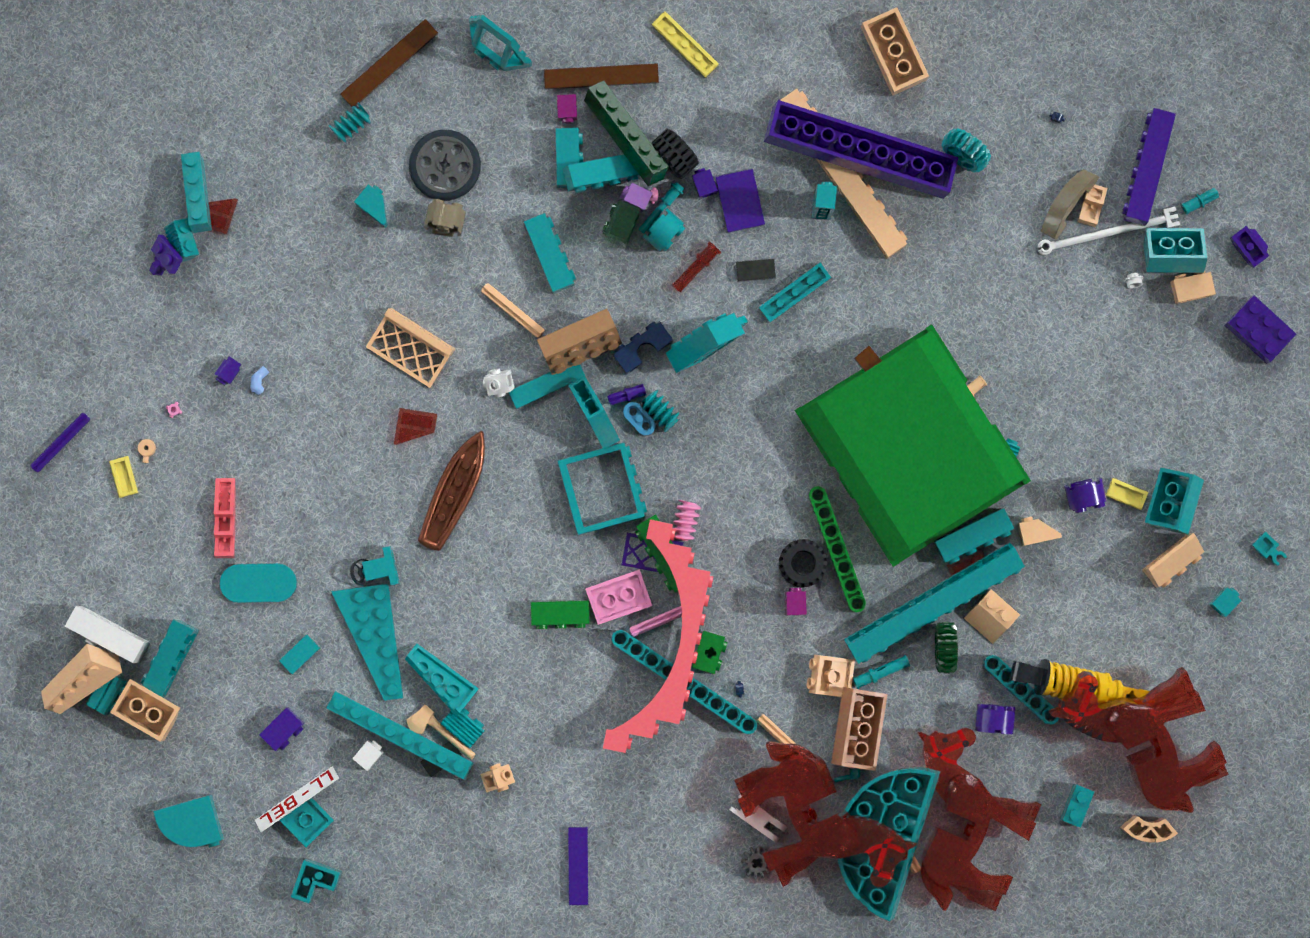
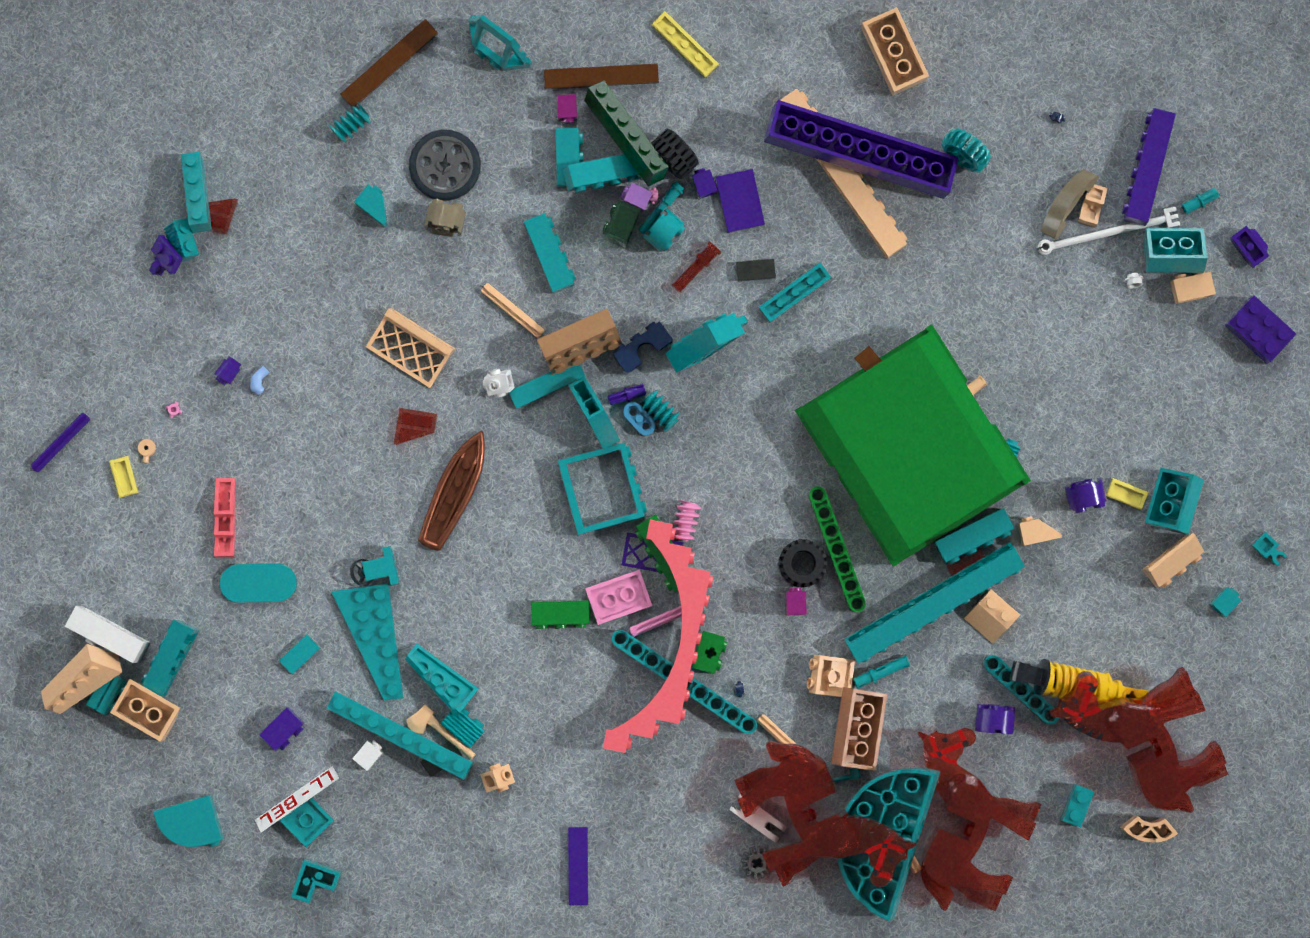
teal brick [811,182,837,220] -> none
dark green gear [934,621,958,674] -> none

